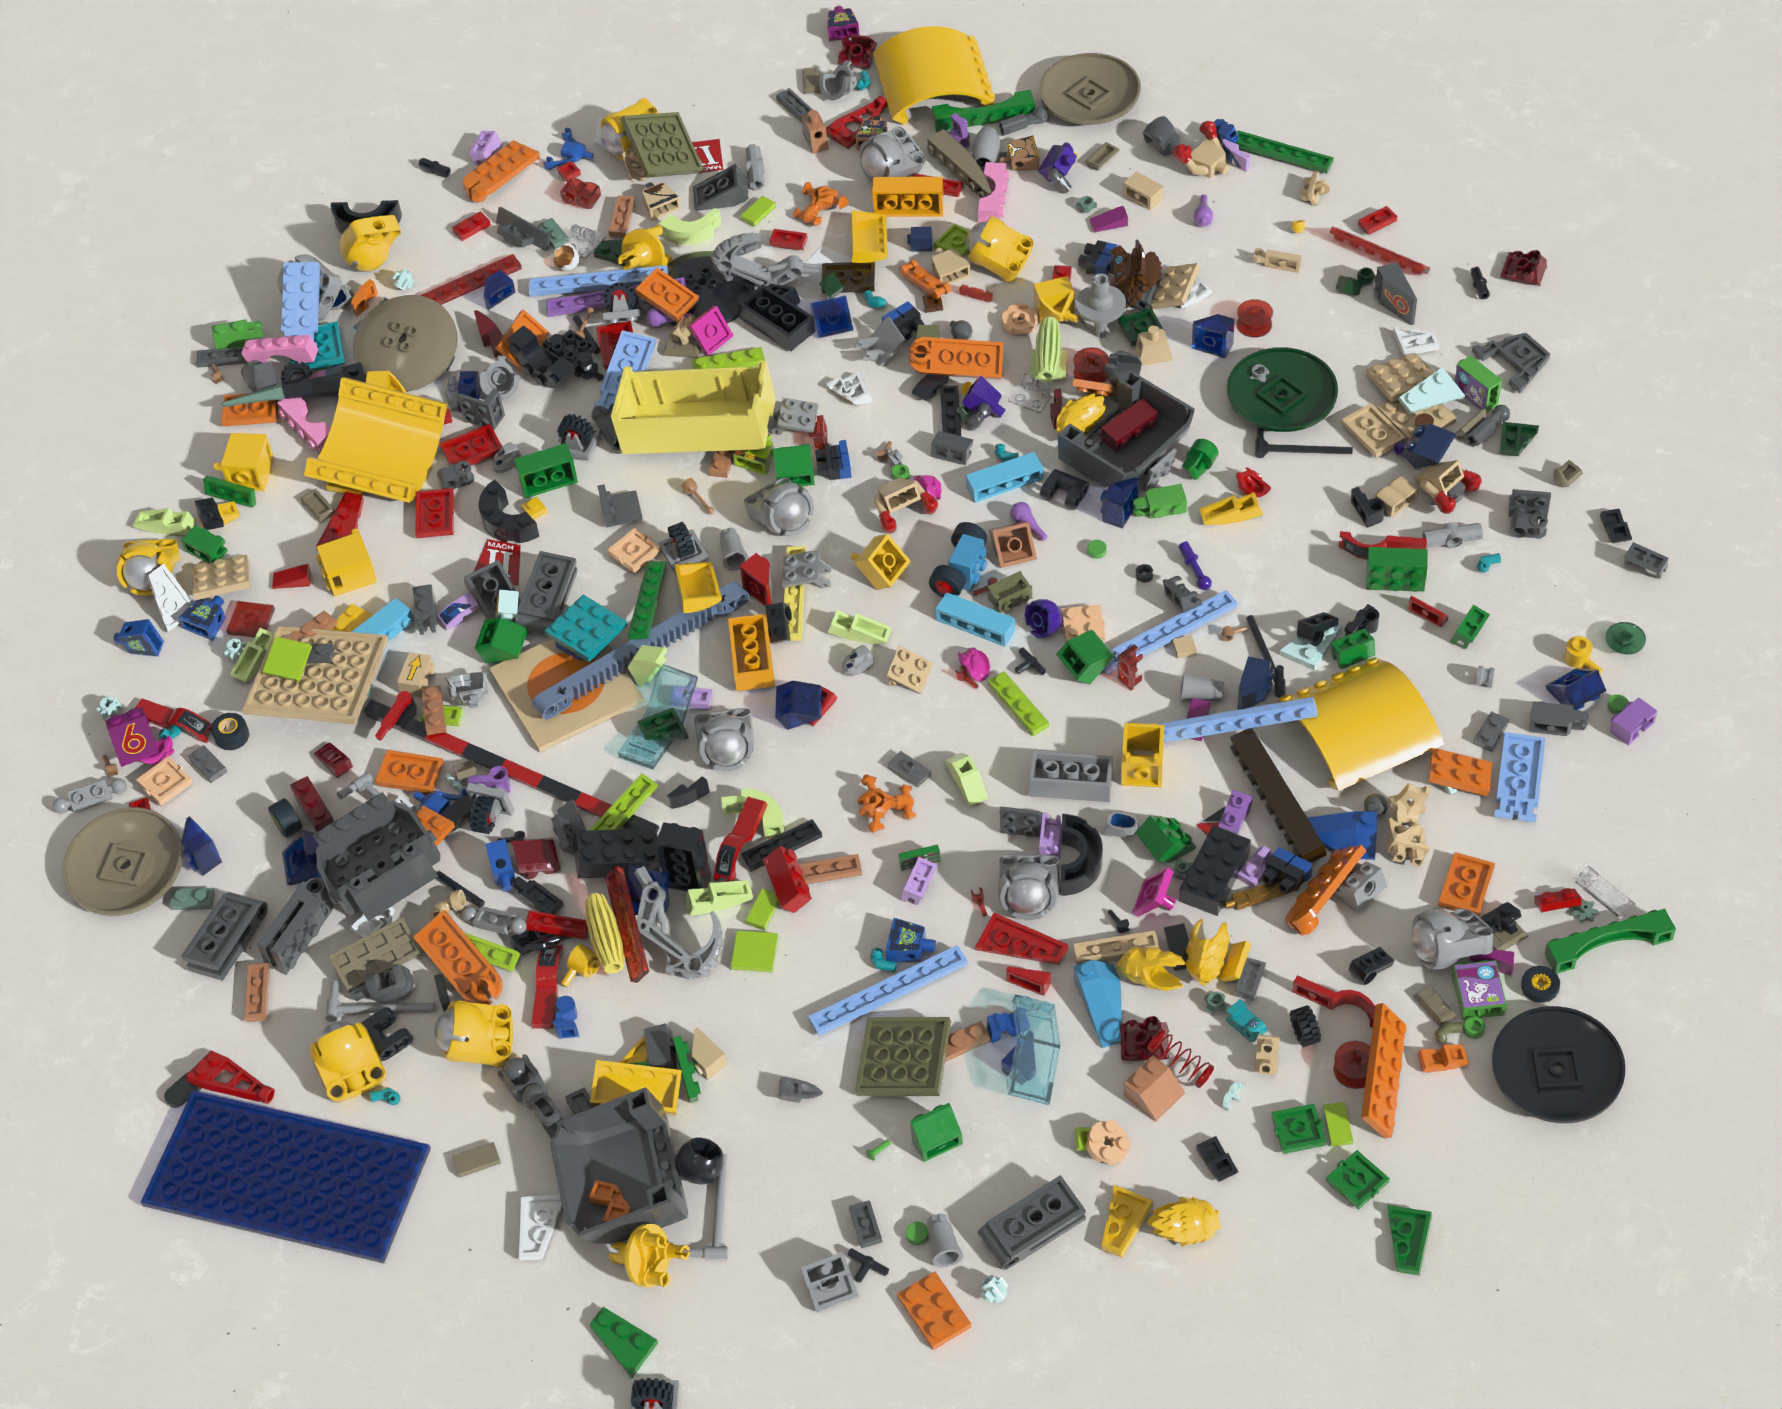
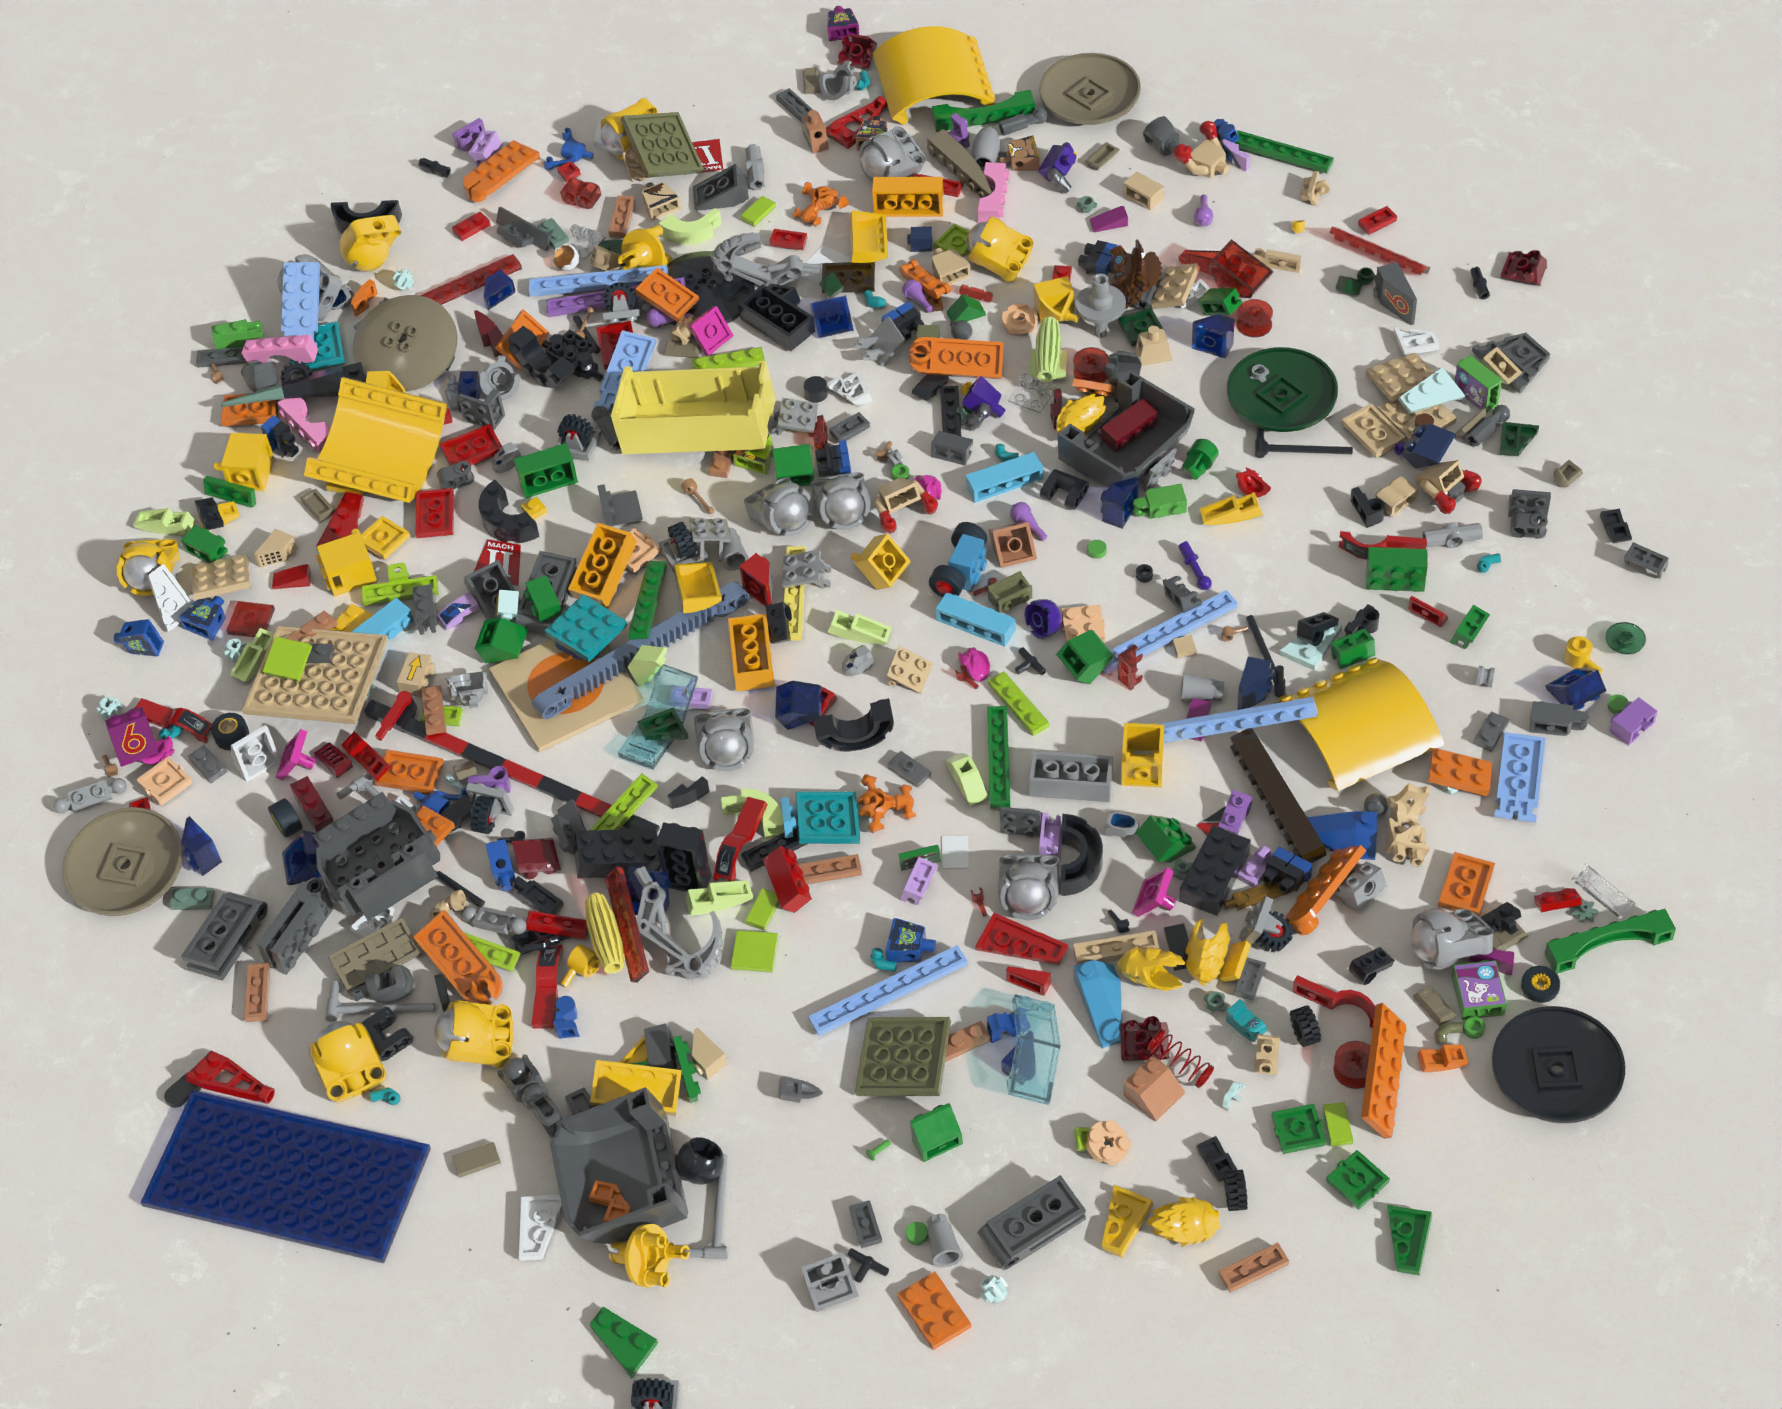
none -> white slope [231,725,281,782]
none -> tan slope [253,529,297,567]
none -> black hips [260,415,299,458]
none -> dark pink tile [276,729,316,780]
none -> red slope [341,731,391,782]
none -> yellow plate [361,516,410,560]
none -> lime plate [361,562,439,606]
none -> medium lavender plate [452,118,485,151]
none -> green brick [523,575,561,622]
none -> light orange brick [568,523,637,609]
none -> tan slope [589,245,620,271]
none -> light grey plate [689,518,731,562]
none -> medium azure plate [781,797,797,838]
none -> teal plate [795,792,860,844]
none -> black piece [803,376,828,403]
none -> piece [811,472,871,530]
none -> black brick [813,698,894,752]
none -> dark grey plate [829,412,870,443]
none -> medium lavender piece [902,280,933,312]
none -> white sticker [942,835,969,869]
none -> green slope [946,294,986,322]
none -> green plate [987,706,1010,809]
none -> clear red slope [1178,239,1274,298]
none -> green brick [1198,288,1243,316]
none -> nougat plate [1219,1243,1289,1293]
none -> black tyre [1224,1169,1248,1211]
none -> plate [1239,896,1294,952]
none -> tan slope [1482,347,1522,385]

